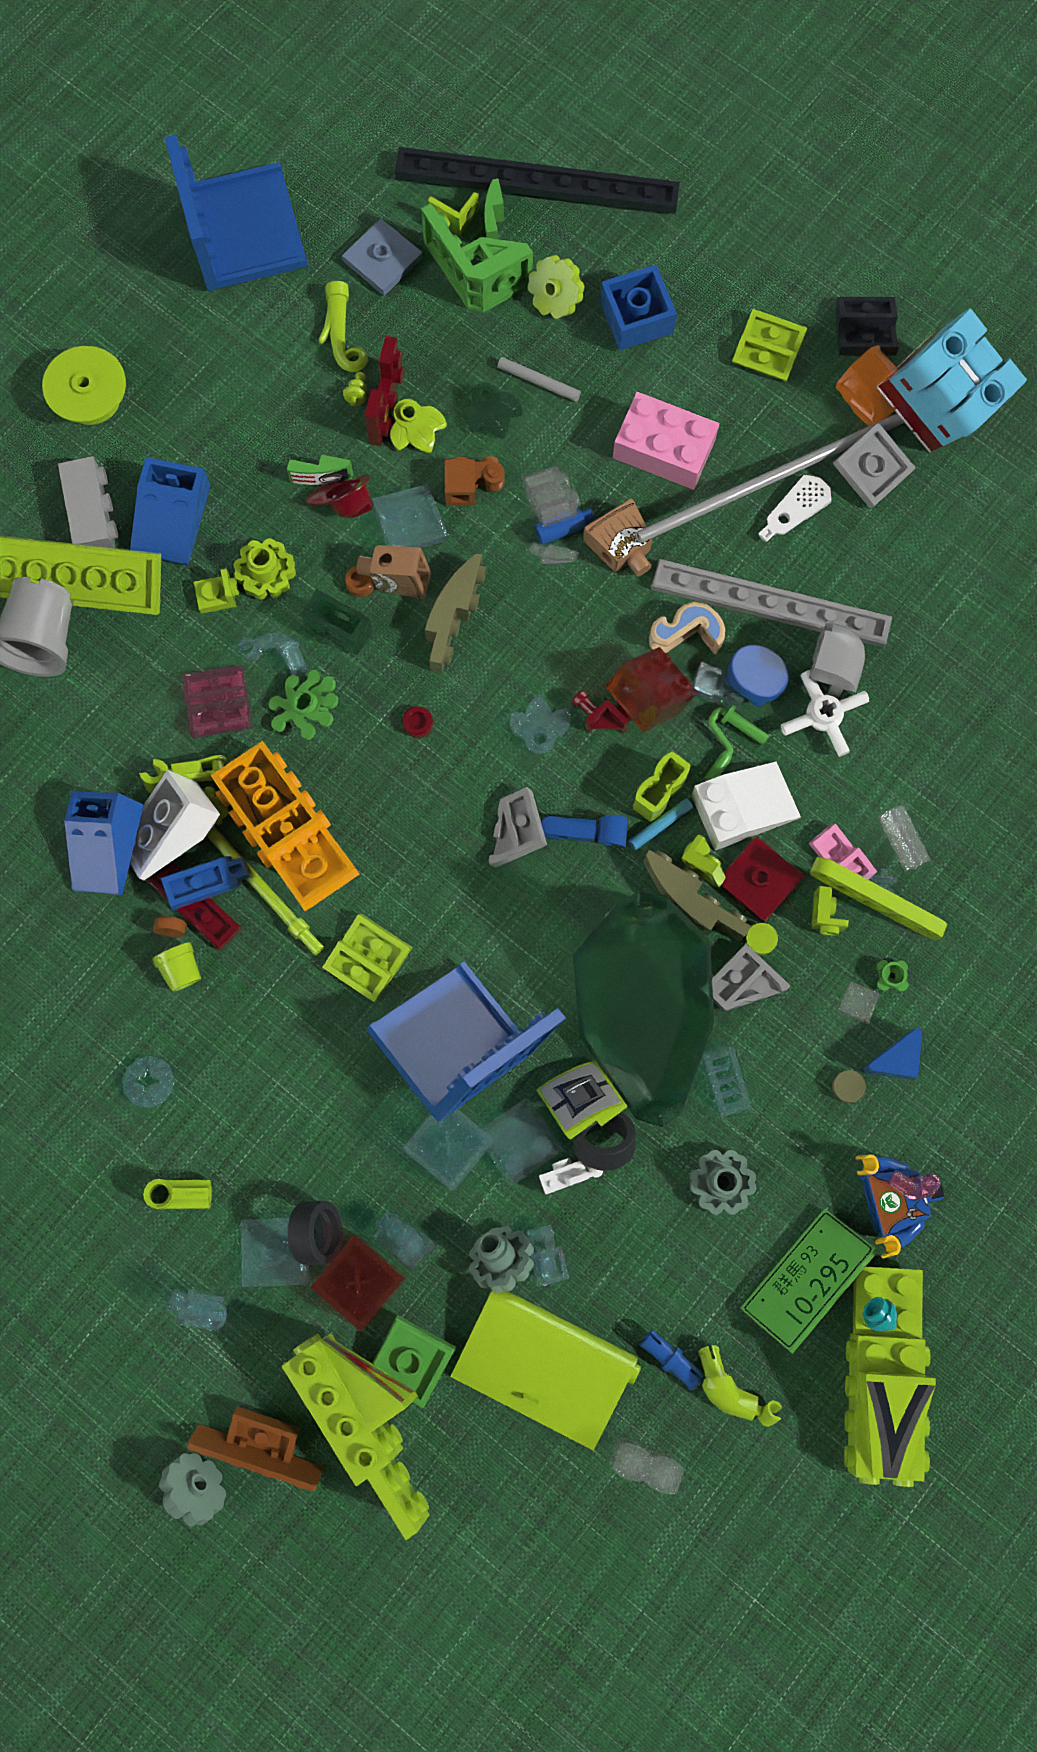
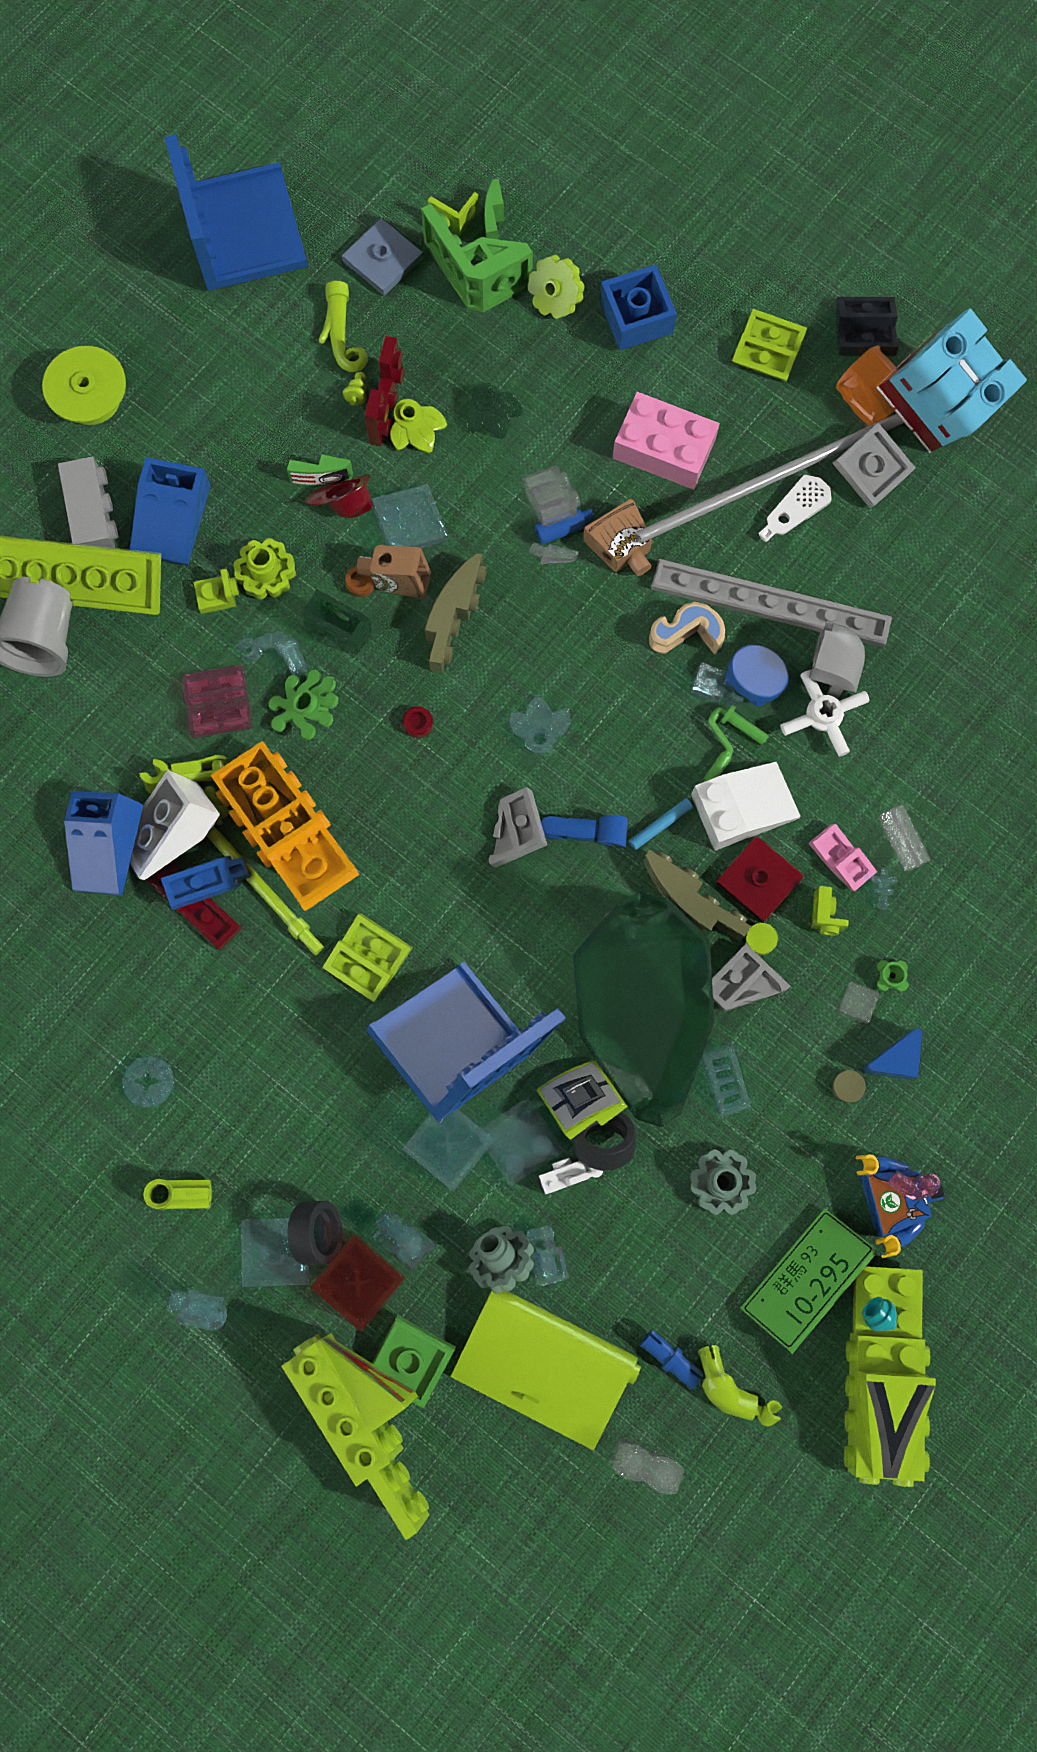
lime piece [152,942,201,992] -> none
dark orange tile [153,916,186,937] -> none
sand green plant [159,1453,226,1526] -> none
dark orange bracket [187,1406,324,1491] -> none
black plate [395,147,680,214] -> none
dark orange brick [445,456,505,506] -> none
light grey bar [497,357,581,402] -> none
dark red piece [572,691,639,734] -> none
clear red brick [605,647,699,733] -> none
lime brick [633,752,690,822] -> none
lime bracket [682,834,726,887] -> none
lime beam [810,857,947,940] -> none

